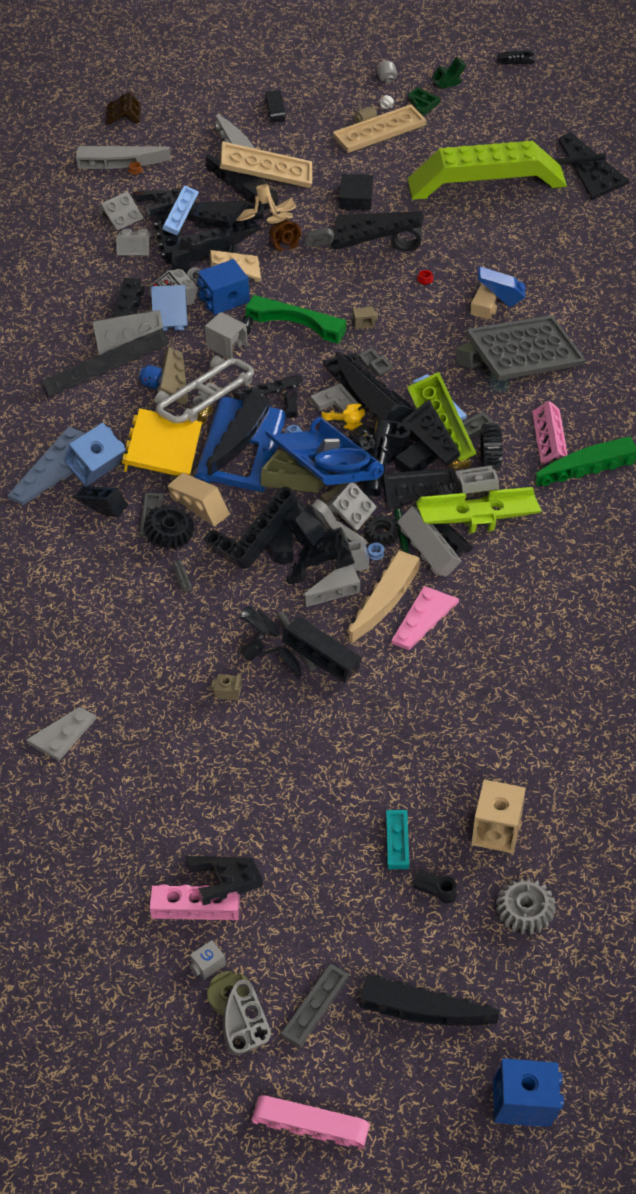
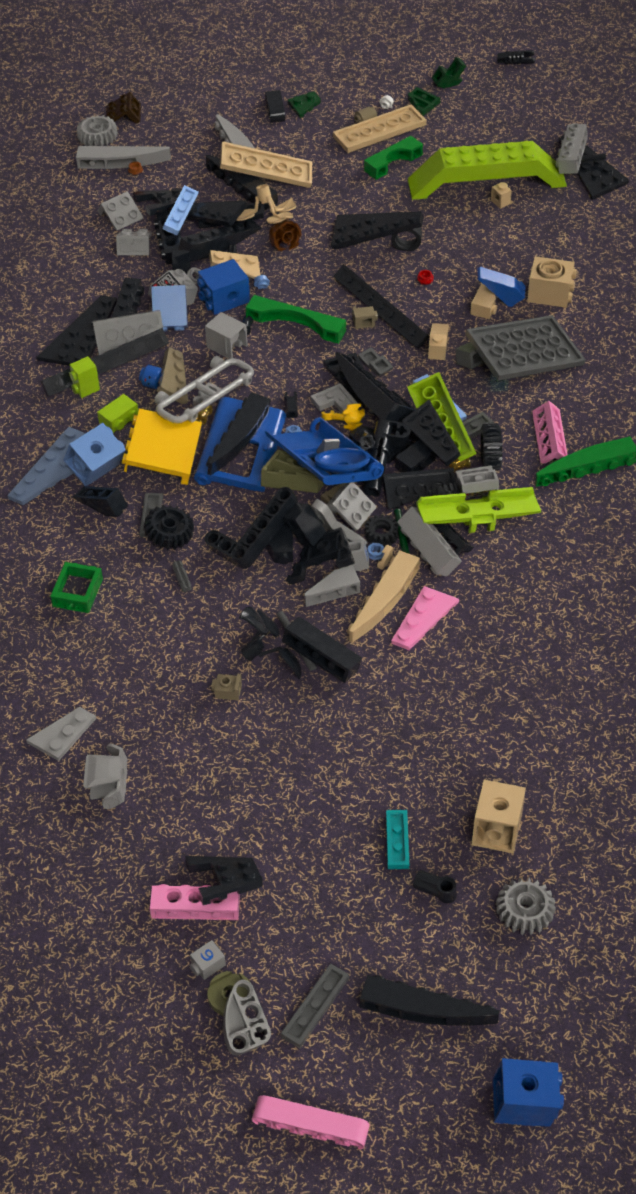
tan wedge [167,473,230,526] -> none
black wing [232,375,303,401] -> none
dark grey beam [304,228,334,247] -> none
black brick [340,174,373,211] -> none
light grey head [377,60,397,83] -> none
none -> black wing [37,295,117,366]
none -> green window [50,562,103,613]
none -> lime piece [69,356,100,398]
none -> light grey gear [76,115,118,146]
none -> light grey piece [83,744,128,809]
none -> lime piece [97,394,139,433]
none -> medium blue plate [254,275,270,289]
none -> dark green wing [288,91,321,118]
none -> black plate [333,264,430,349]
none -> green arch [364,136,423,180]
none -> tan tile [377,545,393,570]
none -> tan slope [428,323,449,360]
none -> tan brick [491,182,513,209]
none -> tan brick [527,256,577,308]
none -> light grey brick [556,123,588,174]

